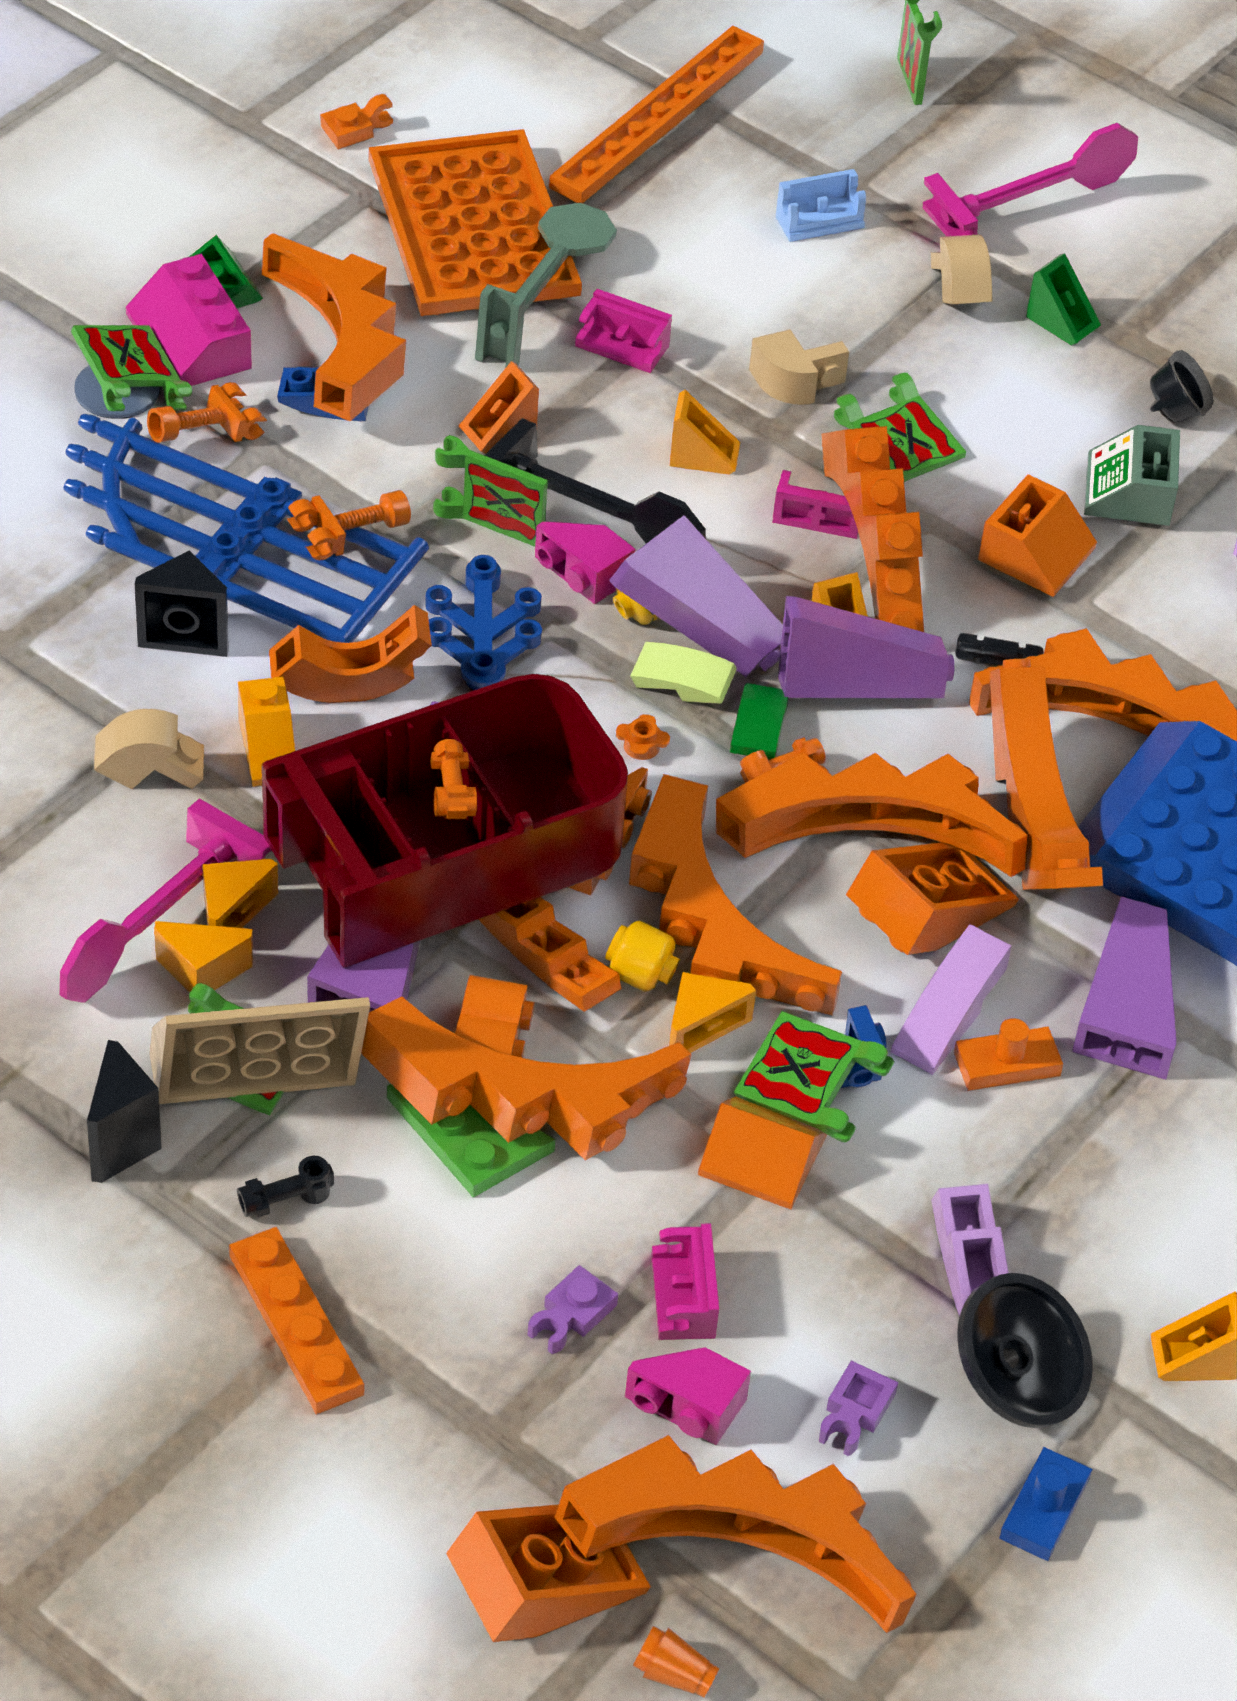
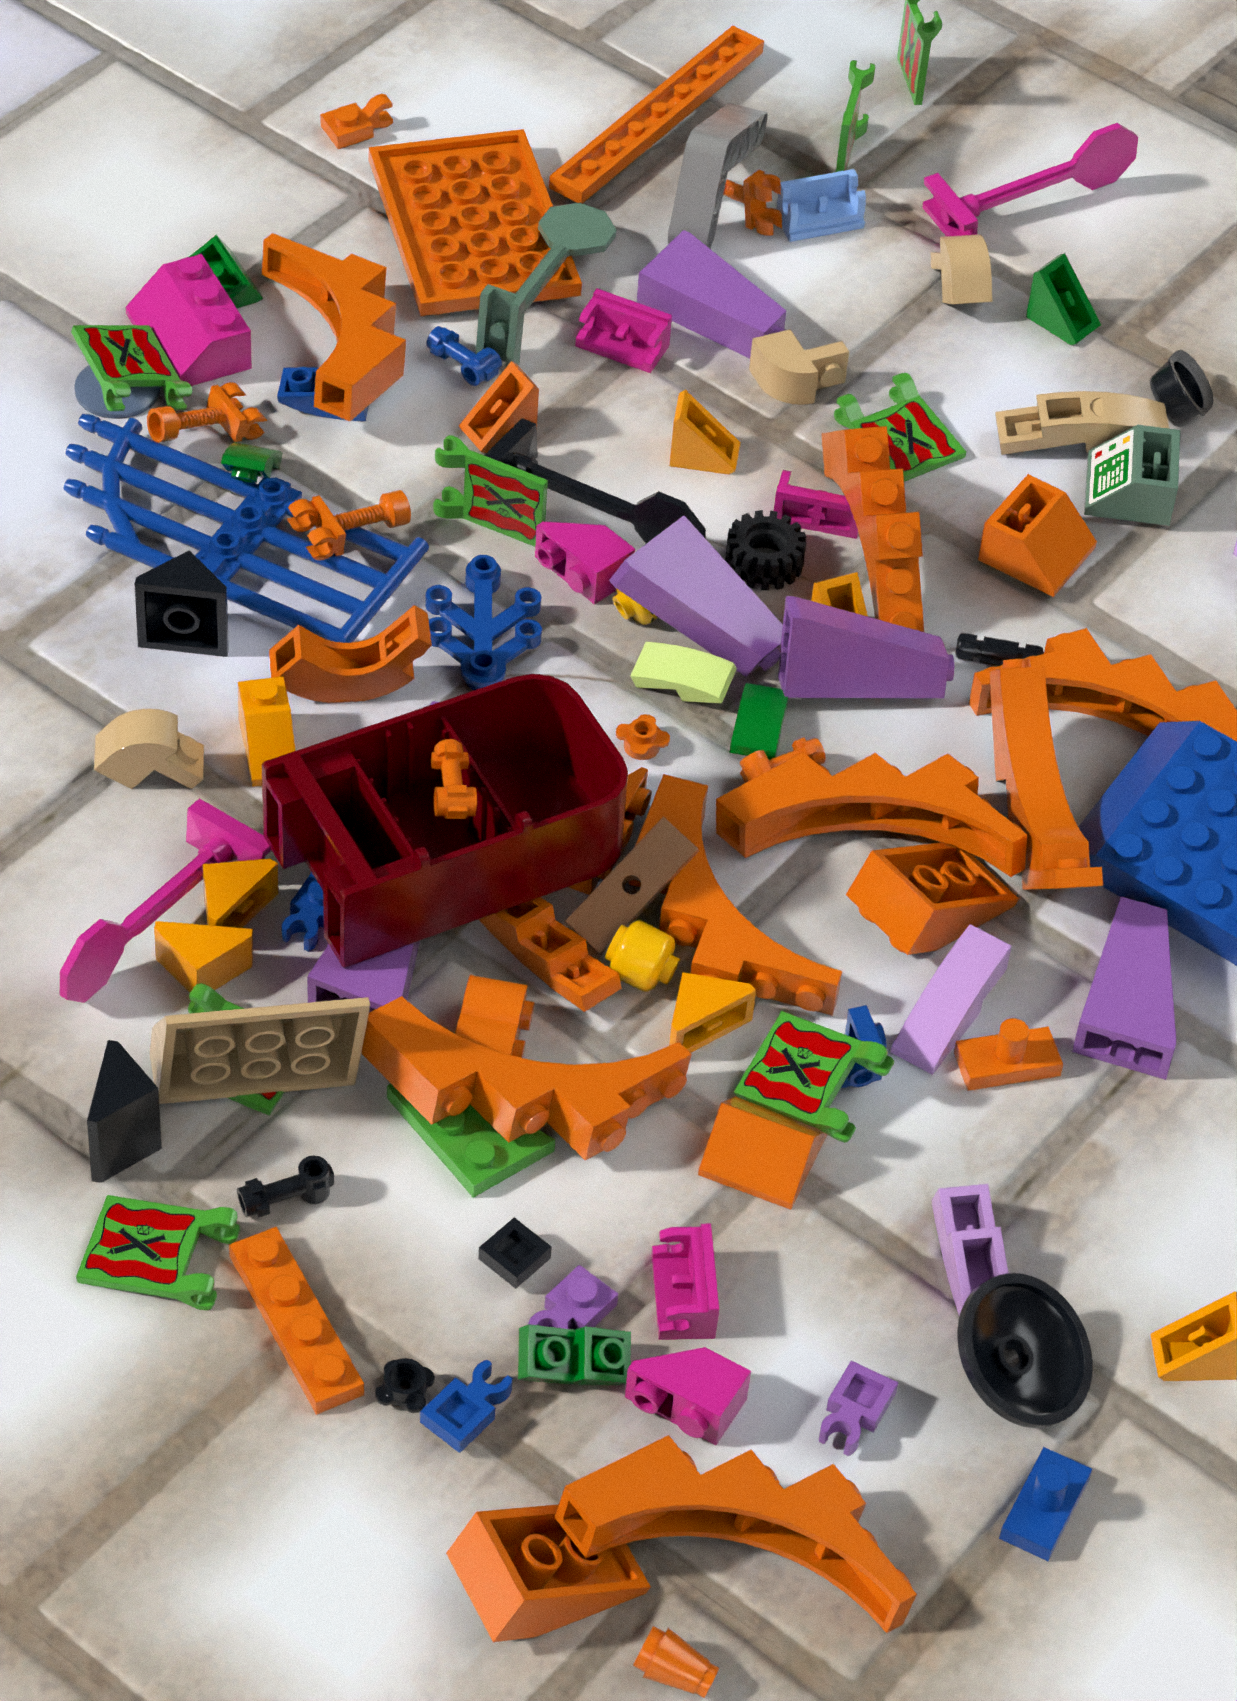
none -> bright green flag [76,1195,240,1310]
none -> green slope [221,442,283,483]
none -> blue plate [282,872,324,952]
none -> black plate [375,1358,435,1413]
none -> blue plate [420,1360,513,1453]
none -> blue bar [426,326,502,386]
none -> black plate [478,1217,552,1289]
none -> green slope [518,1324,631,1385]
none -> medium nougat tile [565,817,699,955]
none -> medium lavender slope [637,230,787,359]
none -> light grey beam [668,103,768,249]
none -> orange bar [723,169,782,236]
none -> black tyre [725,510,806,591]
none -> bright green flag [836,60,875,172]
none -> tan slope [995,391,1169,455]

